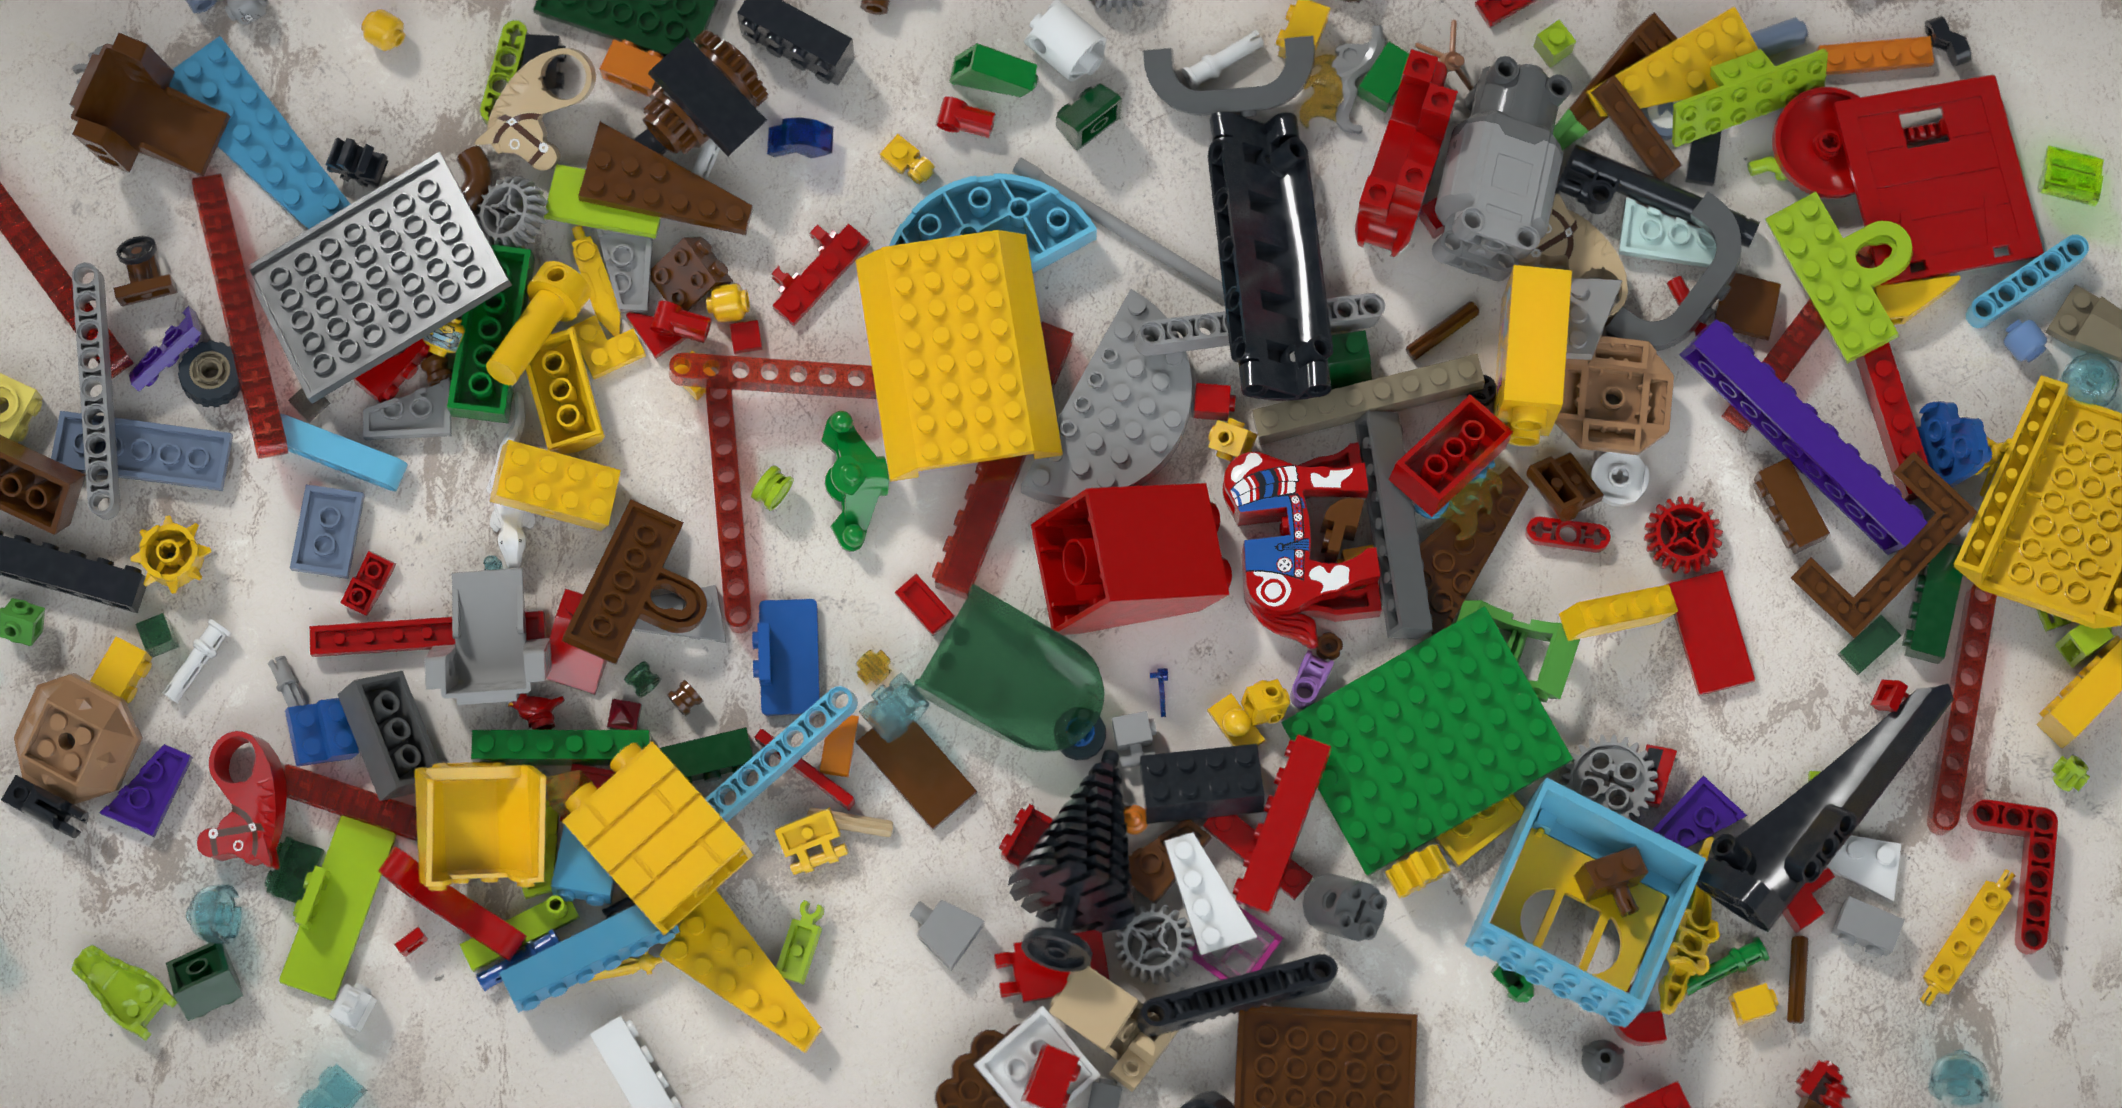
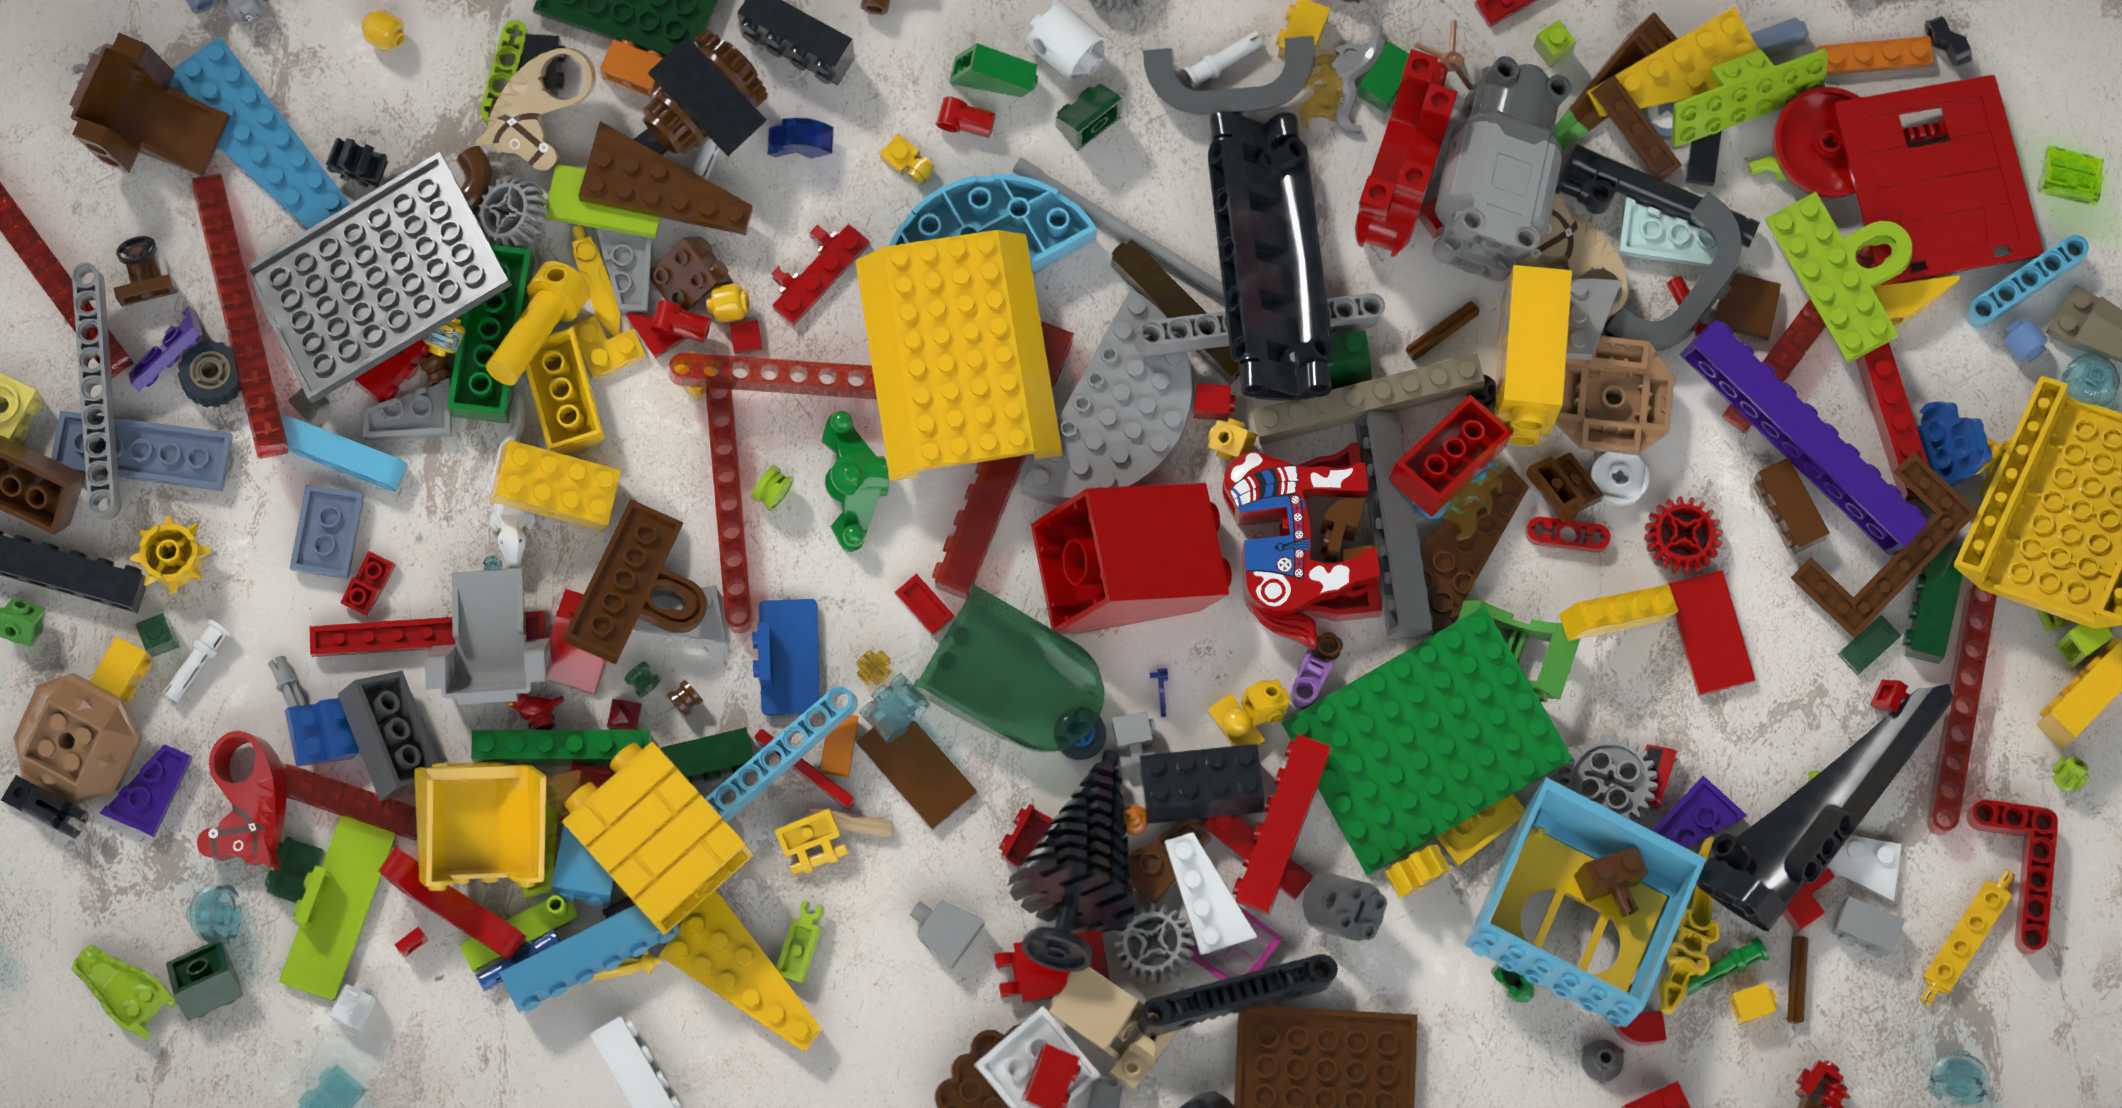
none -> dark brown brick [1111,239,1240,385]

